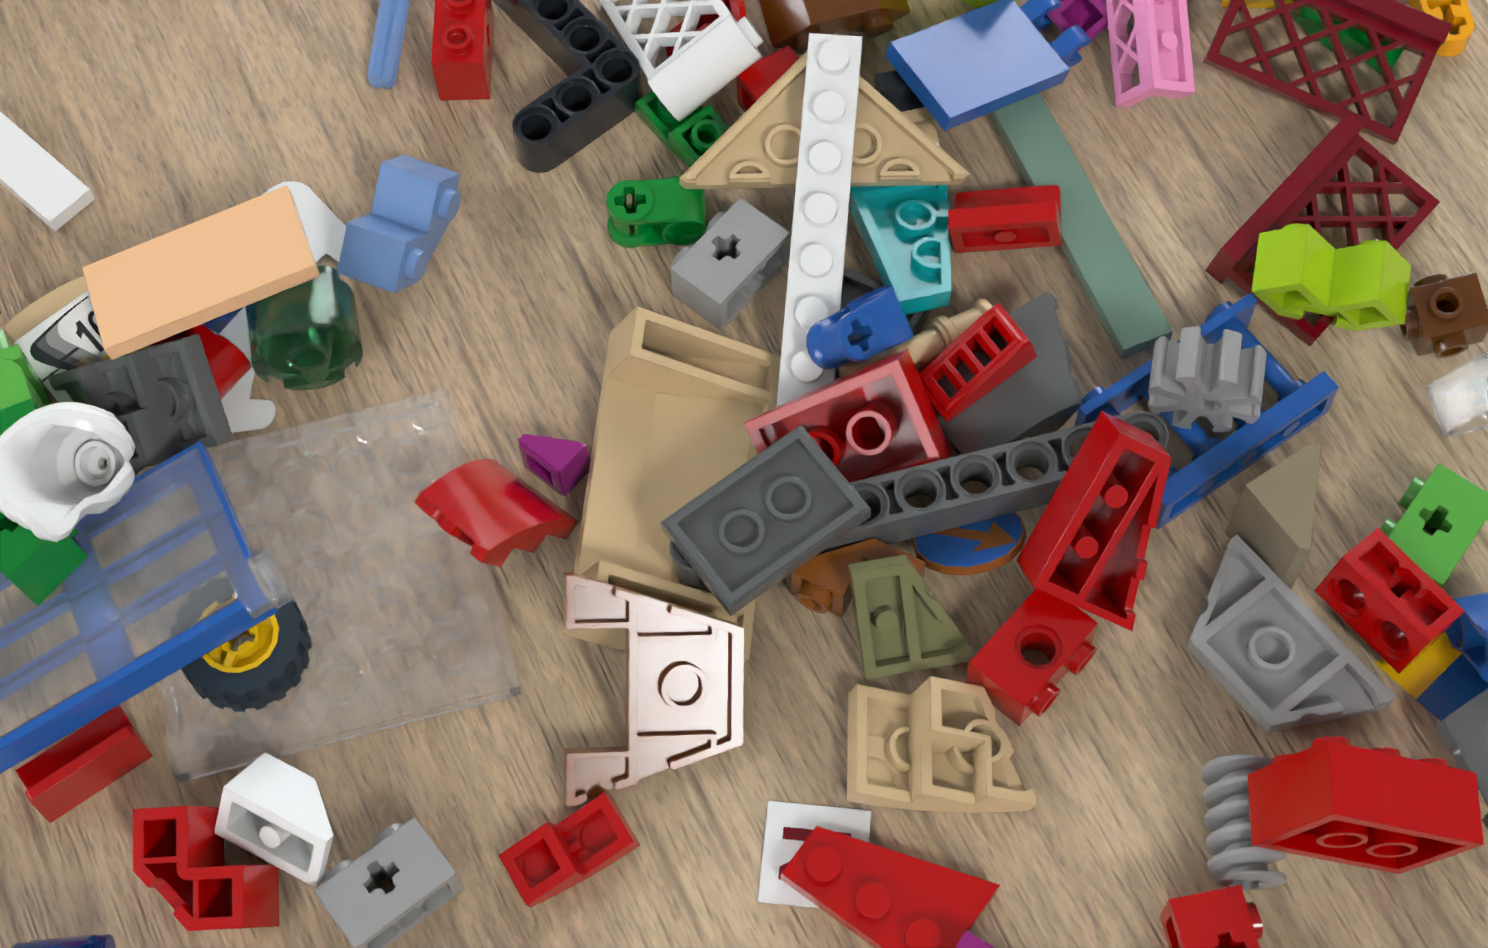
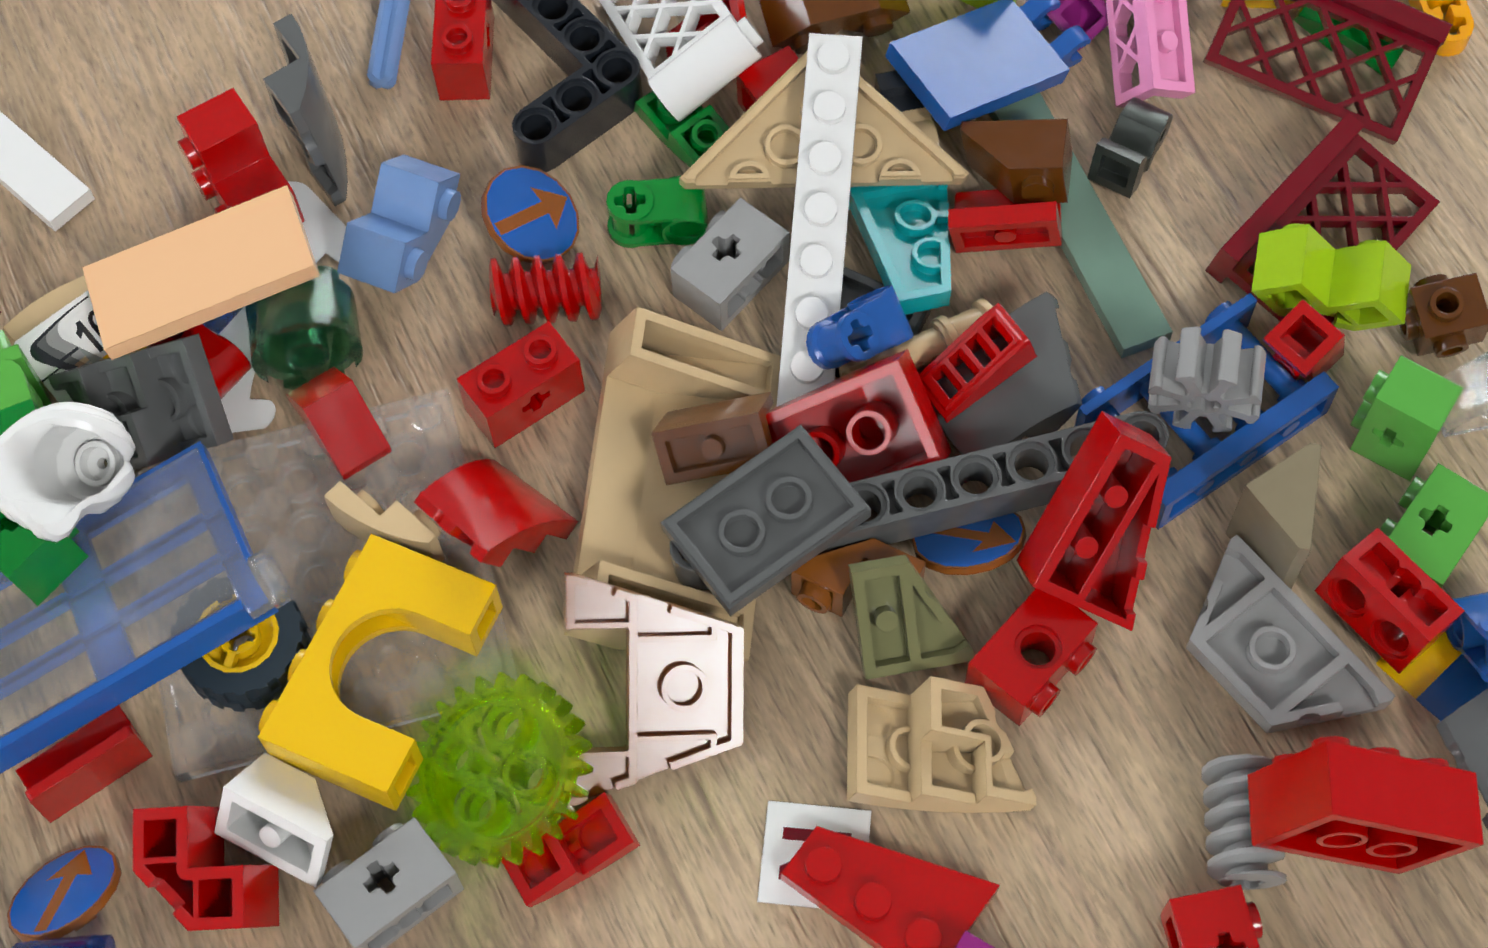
magenta slope [518,434,590,496] -> none
none -> blue piece [7,845,122,943]
none -> red brick [176,88,305,223]
none -> yellow arch [258,534,503,811]
none -> dark grey slope [263,14,348,206]
none -> red slope [286,367,392,480]
none -> tan slope [324,481,445,562]
none -> clear neon green gear [406,672,593,868]
none -> red brick [456,321,585,448]
none -> blue piece [481,165,579,264]
none -> red piece [489,253,602,326]
none -> reddish brown panel [651,392,773,485]
none -> reddish brown slope [960,119,1073,204]
none -> pearl dark grey leg [1087,97,1173,198]
none -> red brick [1263,299,1345,382]
none -> bright green brick [1350,355,1464,481]

